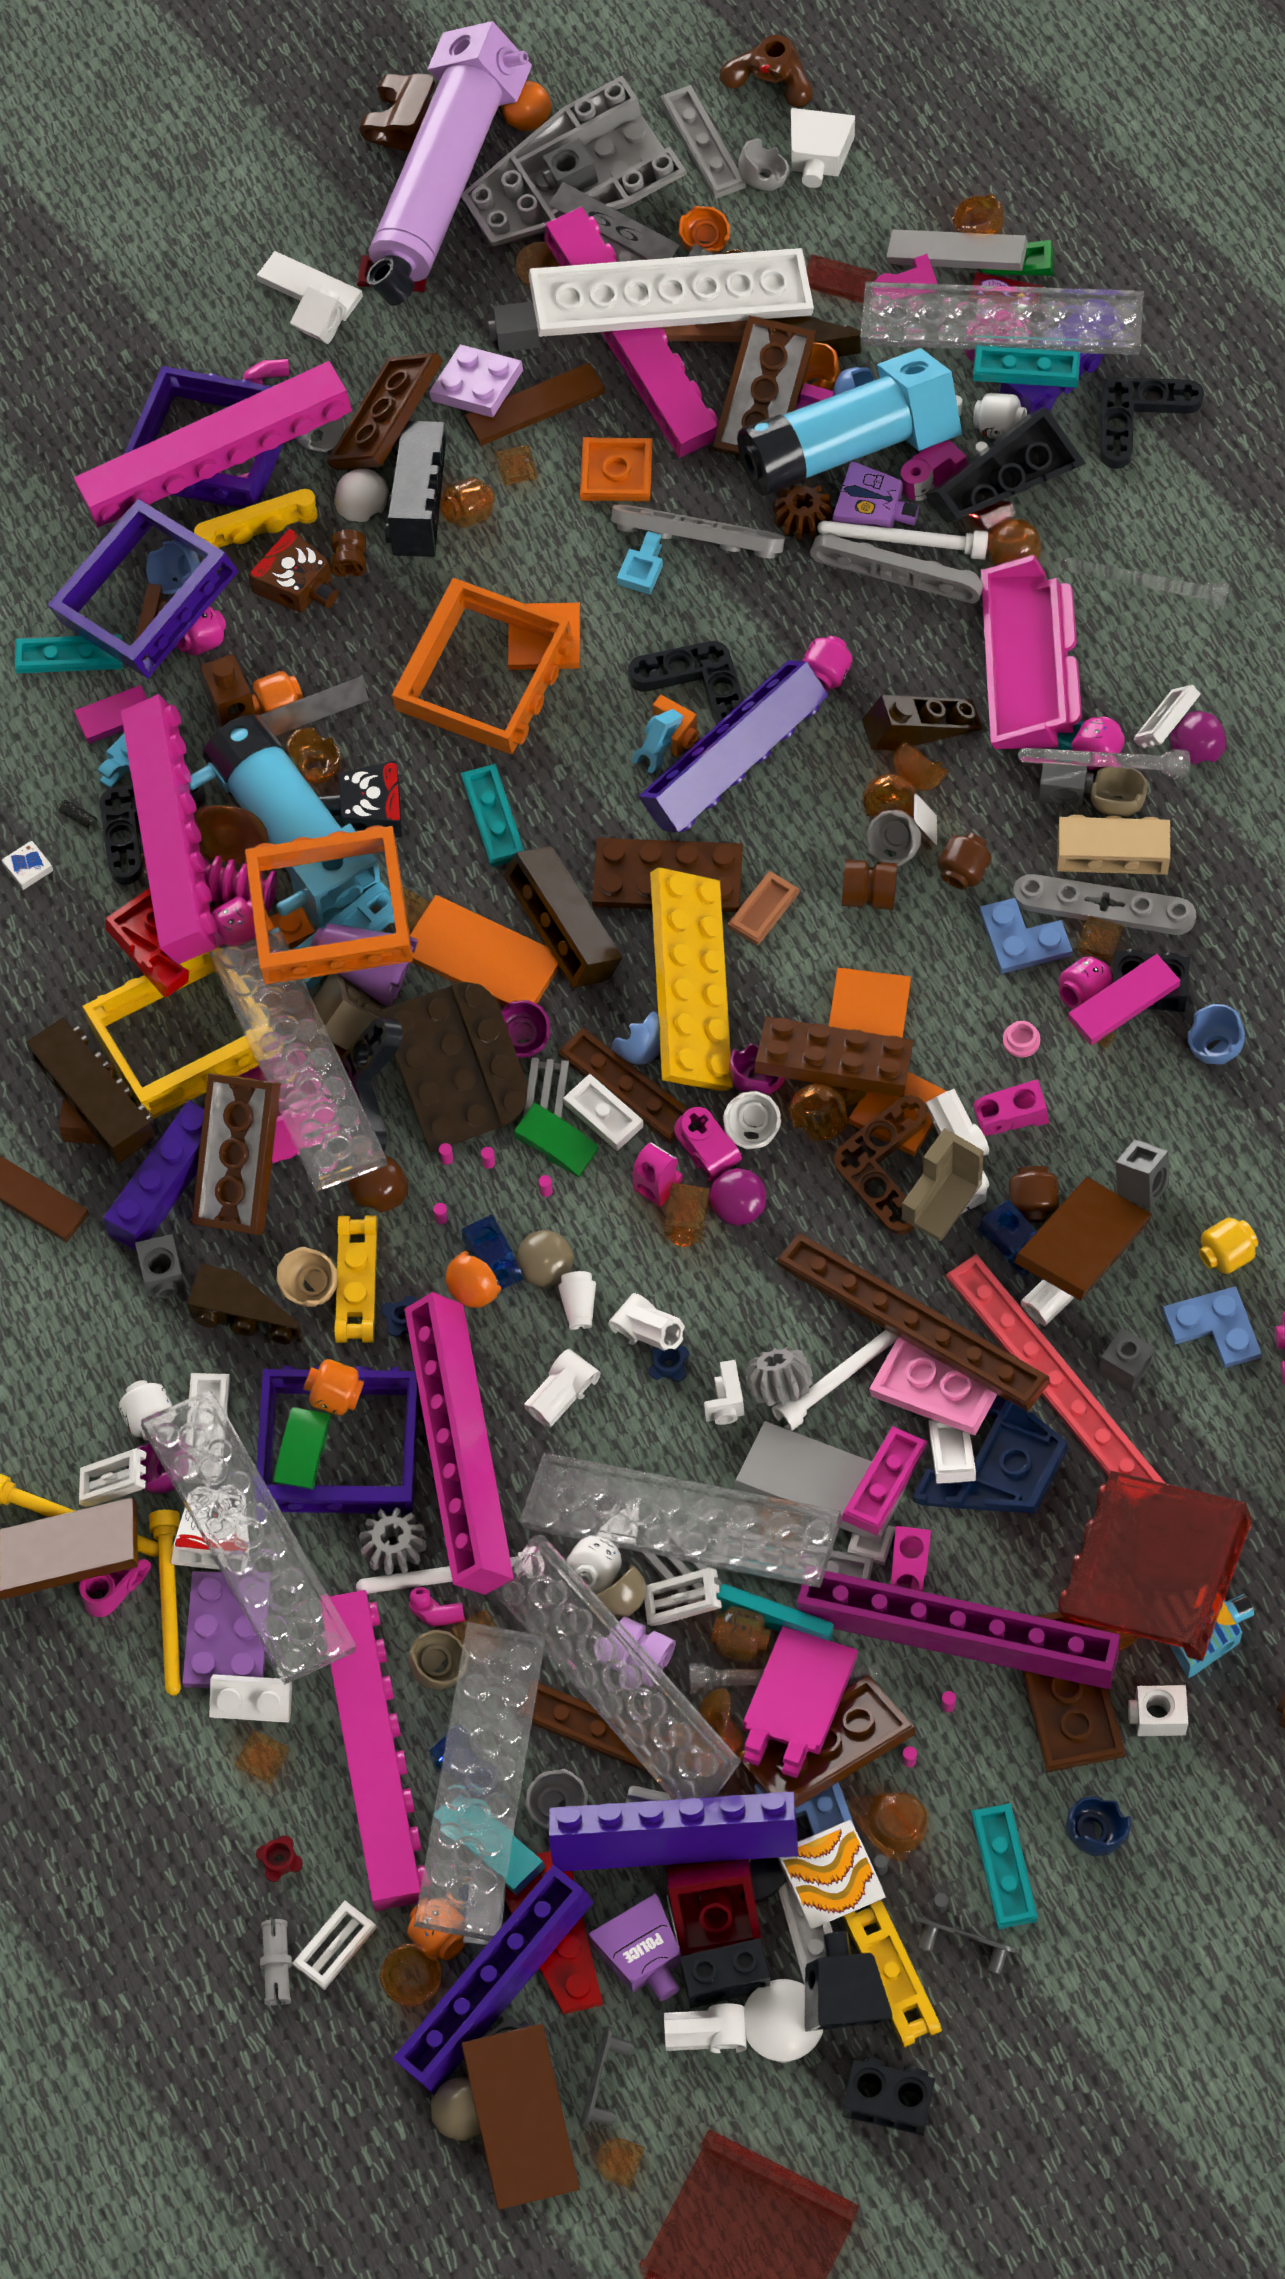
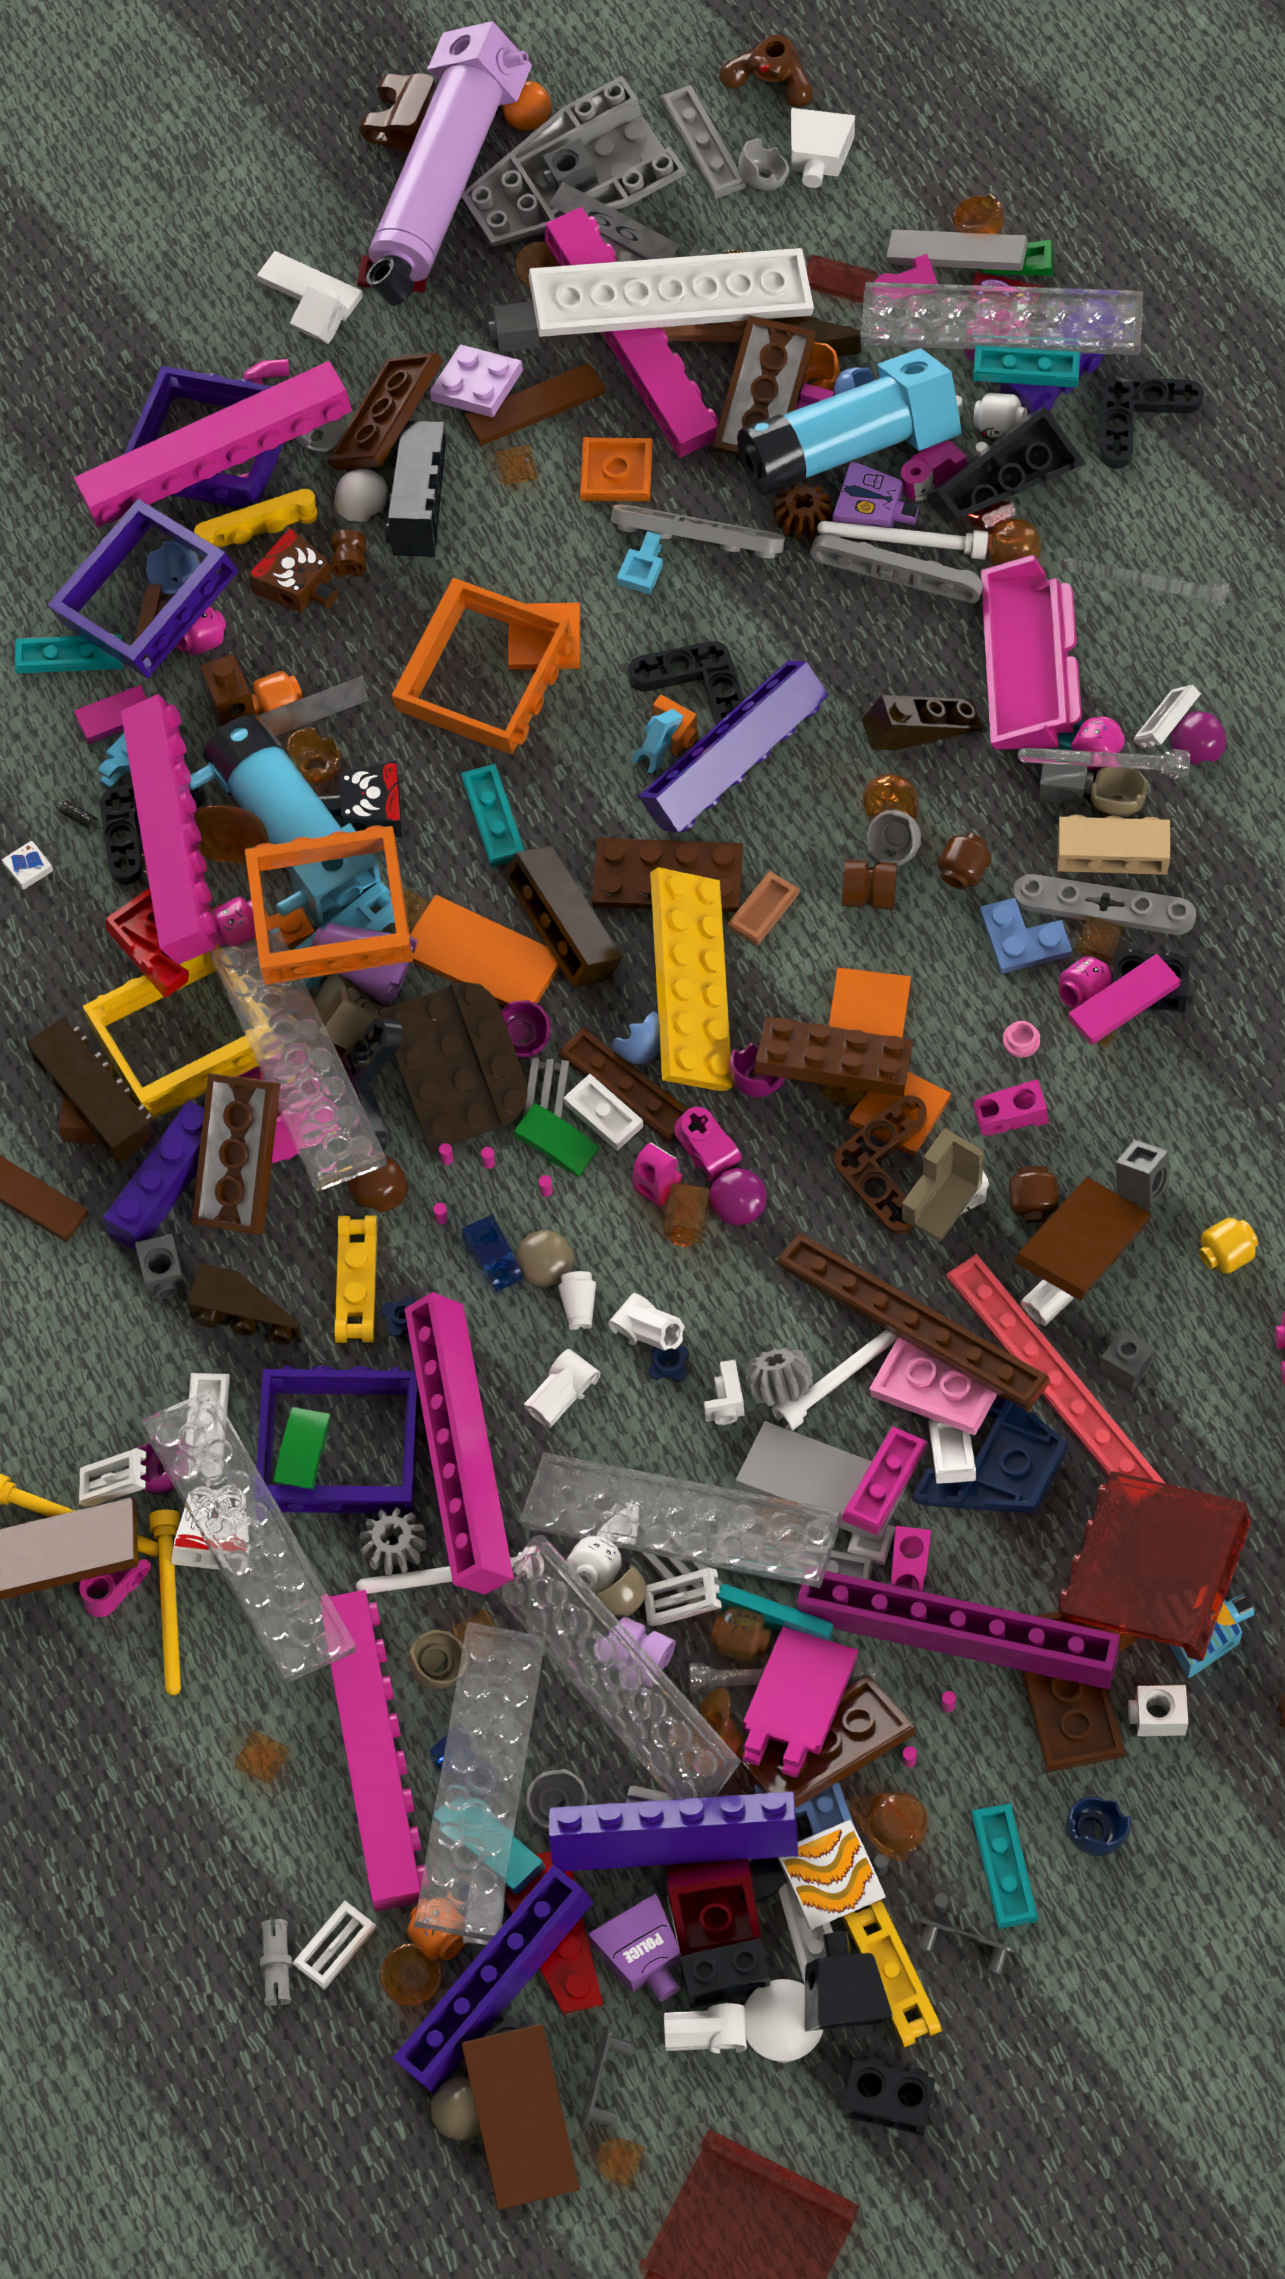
white head [119,1380,176,1441] -> none
medium lavender plate [182,1571,272,1688] -> none
dark pink piece [204,855,277,914] -> none
white plate [209,1674,292,1723] -> none
dark red plate [256,1835,303,1882] -> none
tan hair [276,1247,338,1307] -> none
orange head [303,1359,364,1416] -> none
dark pink arm [409,1587,465,1627] -> none
clear orange head [441,477,495,528] -> none
orange hair [445,1251,501,1308] -> none
reddish brown tile [517,1680,679,1779] -> none
orange hair [678,206,730,255] -> none
white hair [723,1090,781,1149] -> none
clear orange hair [788,1083,848,1141] -> none
dark pink head [802,636,853,691] -> none
clear orange hair [893,742,950,791] -> none
white sticker [914,793,937,845] -> none
white piece [925,1089,989,1157] -> none
clear blue leg [978,1199,1036,1277] -> none
medium blue plate [1162,1286,1262,1368] -> none
medium blue hair [1187,1004,1245,1064] -> none

